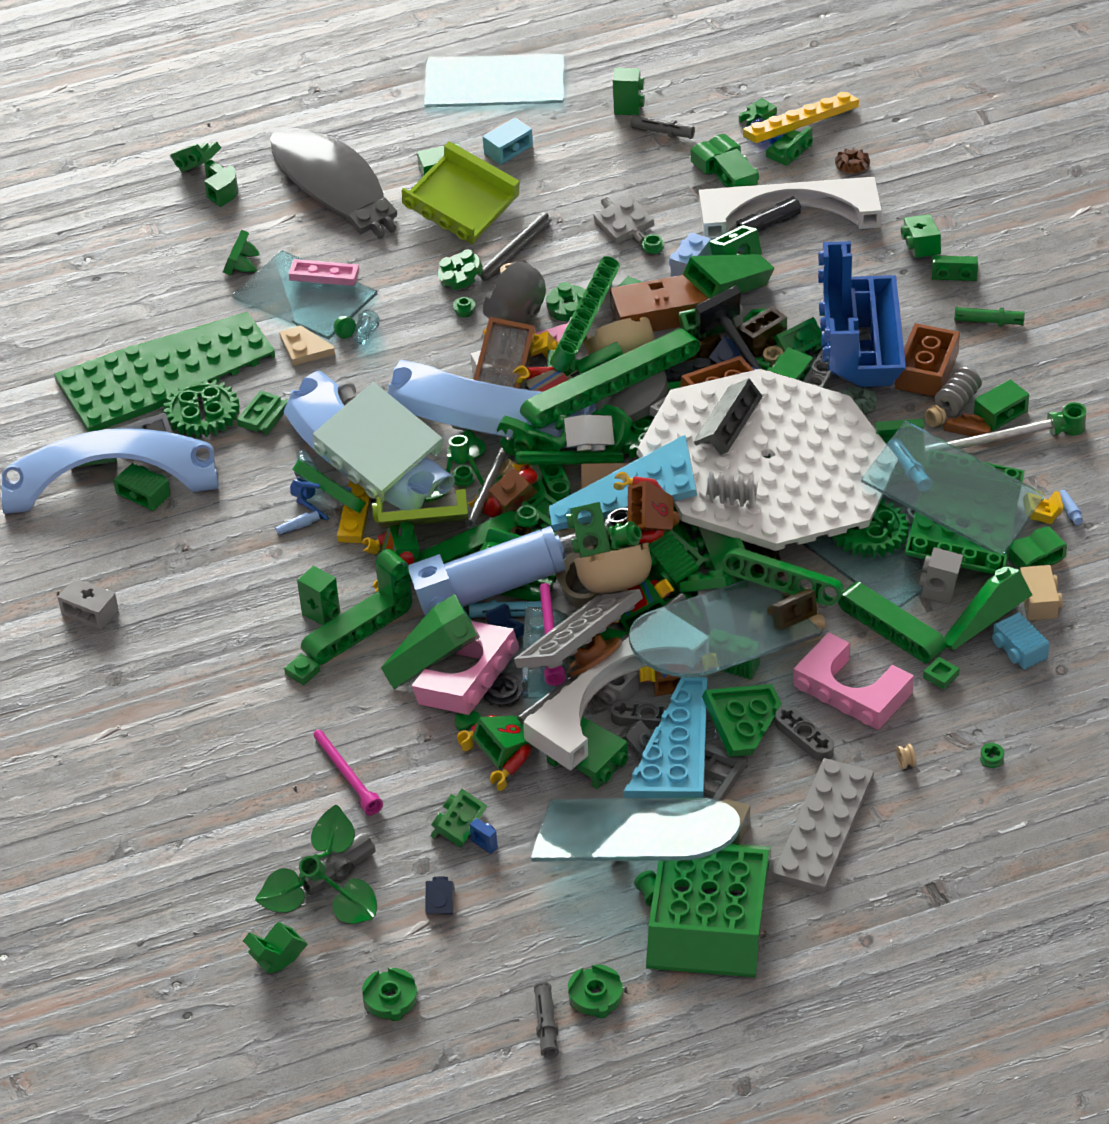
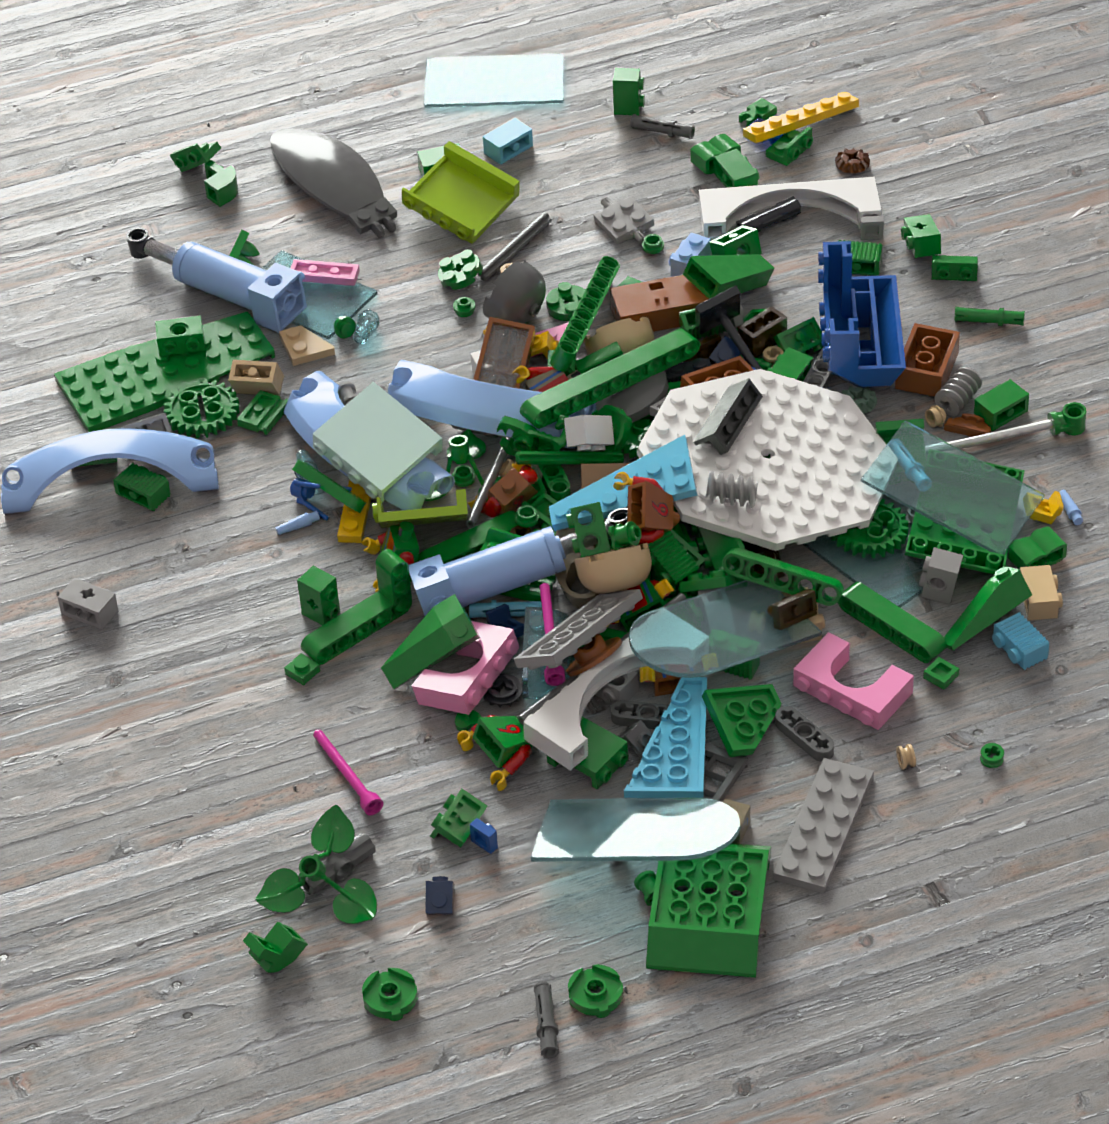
none -> light blue piece [126,228,307,333]
none -> green brick [155,315,205,356]
none -> tan brick [228,360,284,396]
none -> green brick [838,240,883,276]
none -> light grey plate [860,216,884,240]

